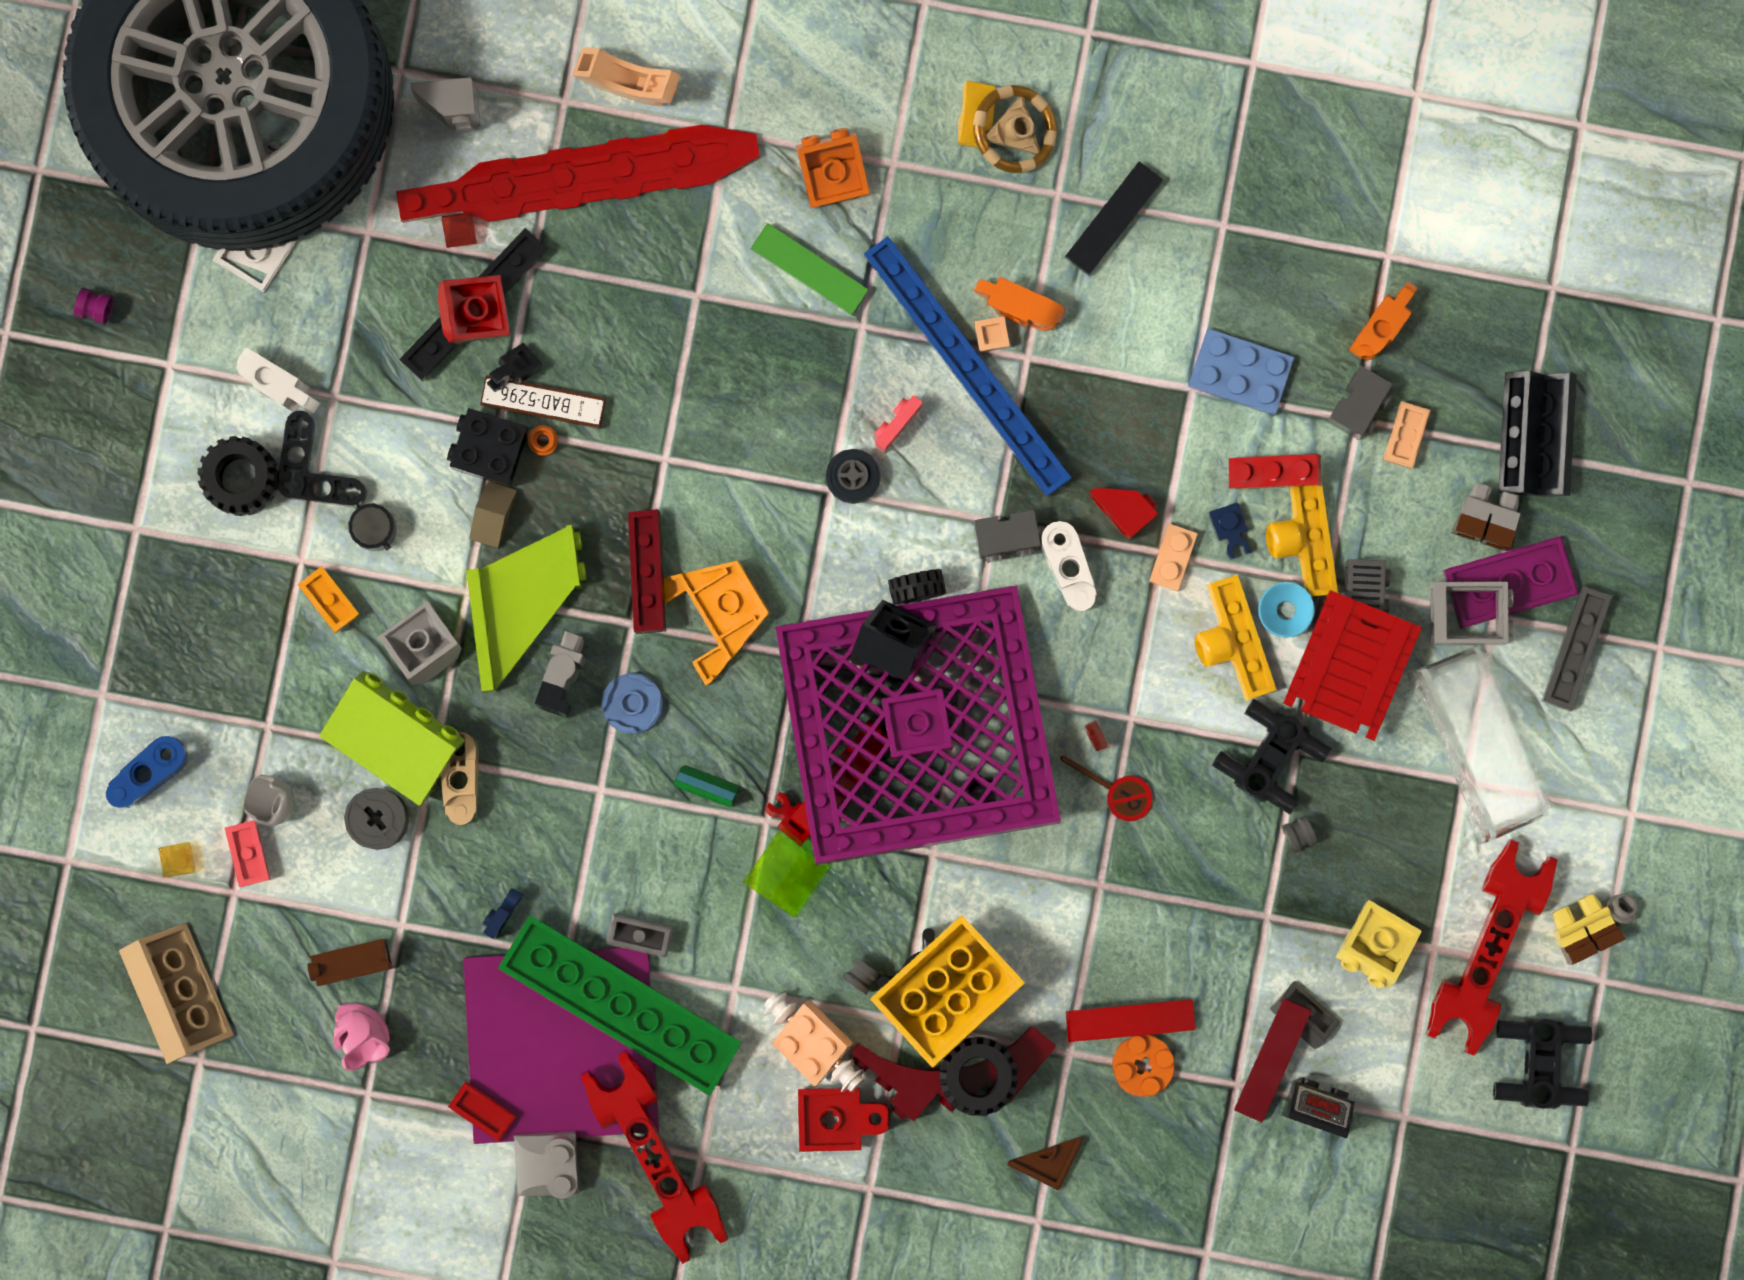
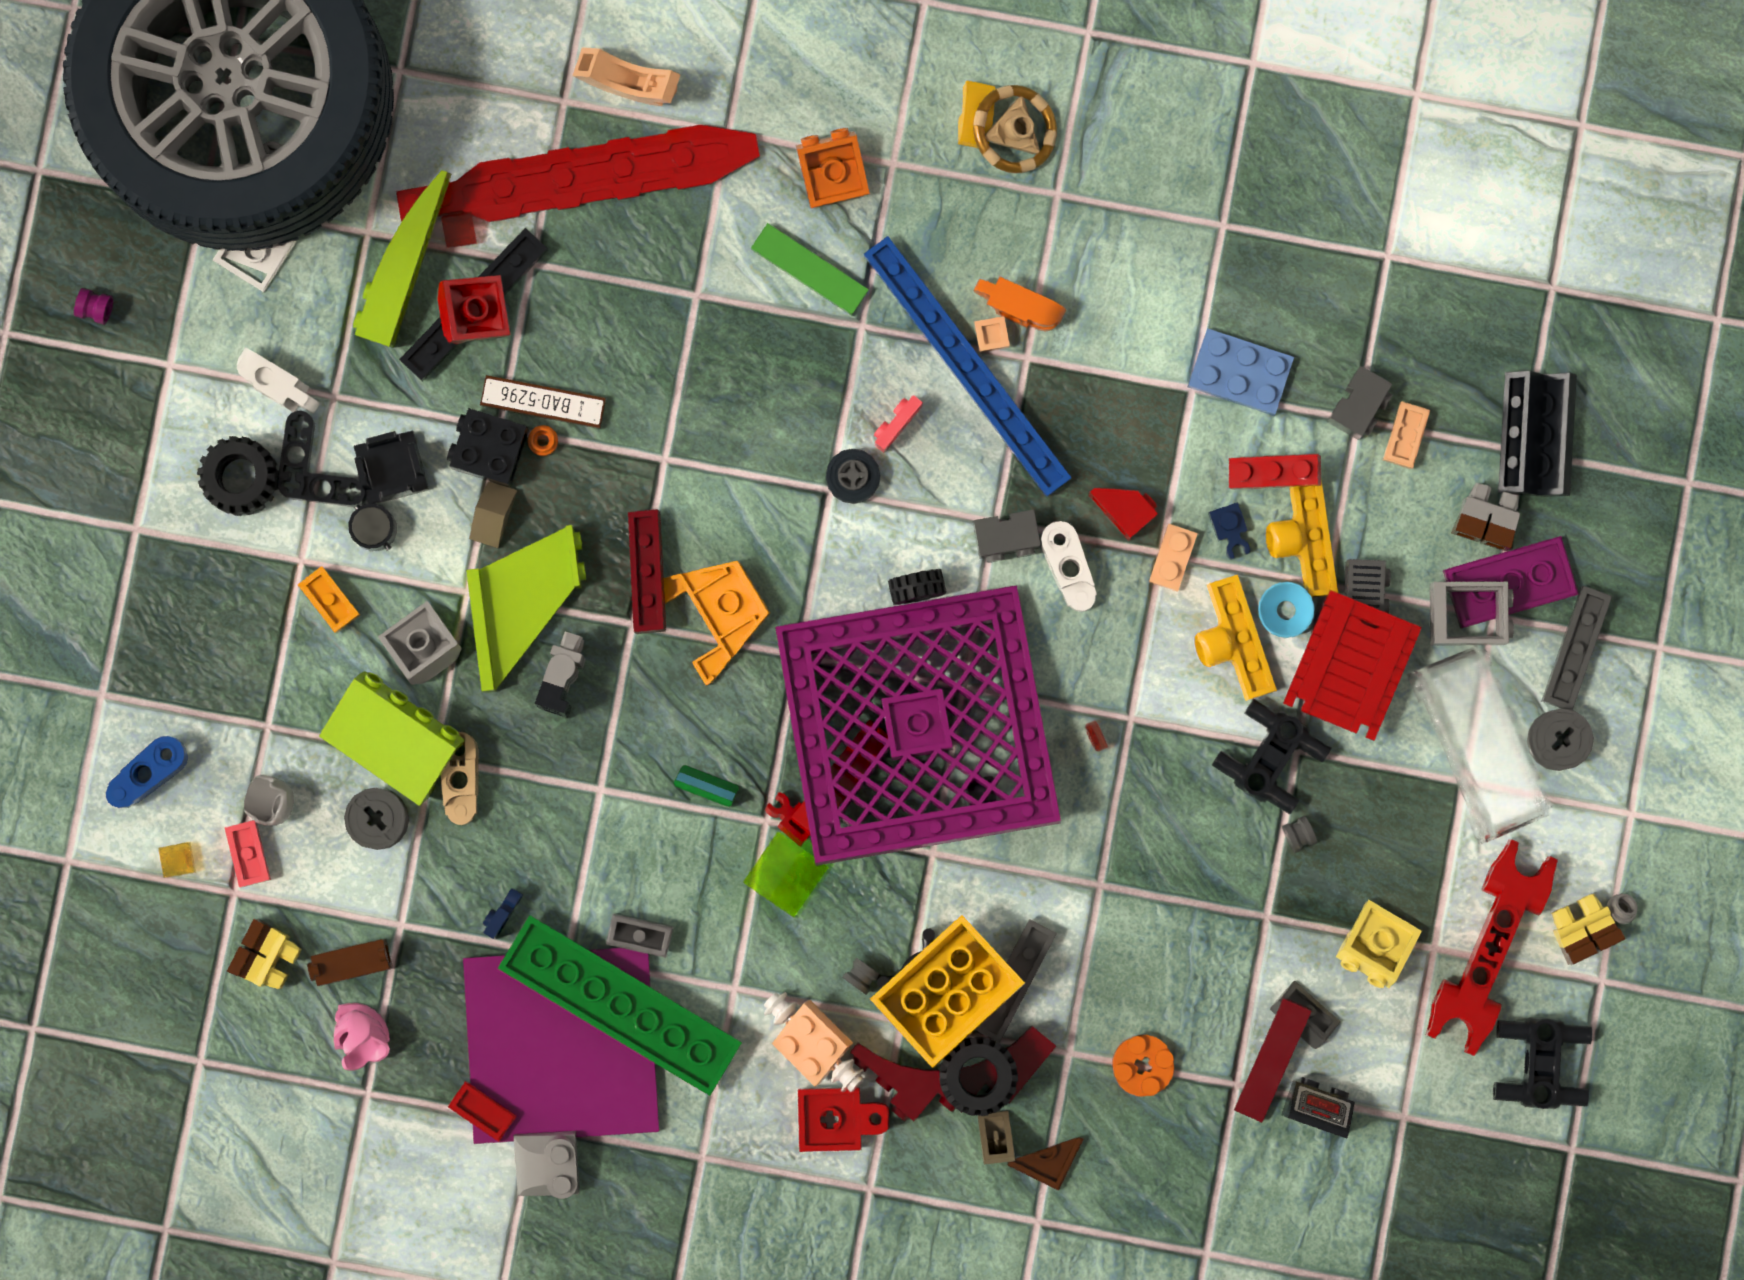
tan slope [119,923,234,1064] -> none
light grey slope [410,77,481,132] -> none
black plate [487,343,543,392] -> none
red piece [580,1049,728,1264] -> none
medium blue tile [601,673,663,734] -> none
black slope [851,599,937,681] -> none
piece [1060,755,1153,821] -> none
black tile [1065,162,1163,276] -> none
red slope [1065,999,1195,1042] -> none
orange piece [1348,281,1418,361] -> none
none -> light yellow hips [227,919,302,989]
none -> lime slope [353,170,452,347]
none -> black panel [354,430,429,504]
none -> dark grey plate [975,919,1057,1043]
none -> dark tan slope [978,1111,1015,1165]
none -> dark grey piece [1527,708,1594,771]

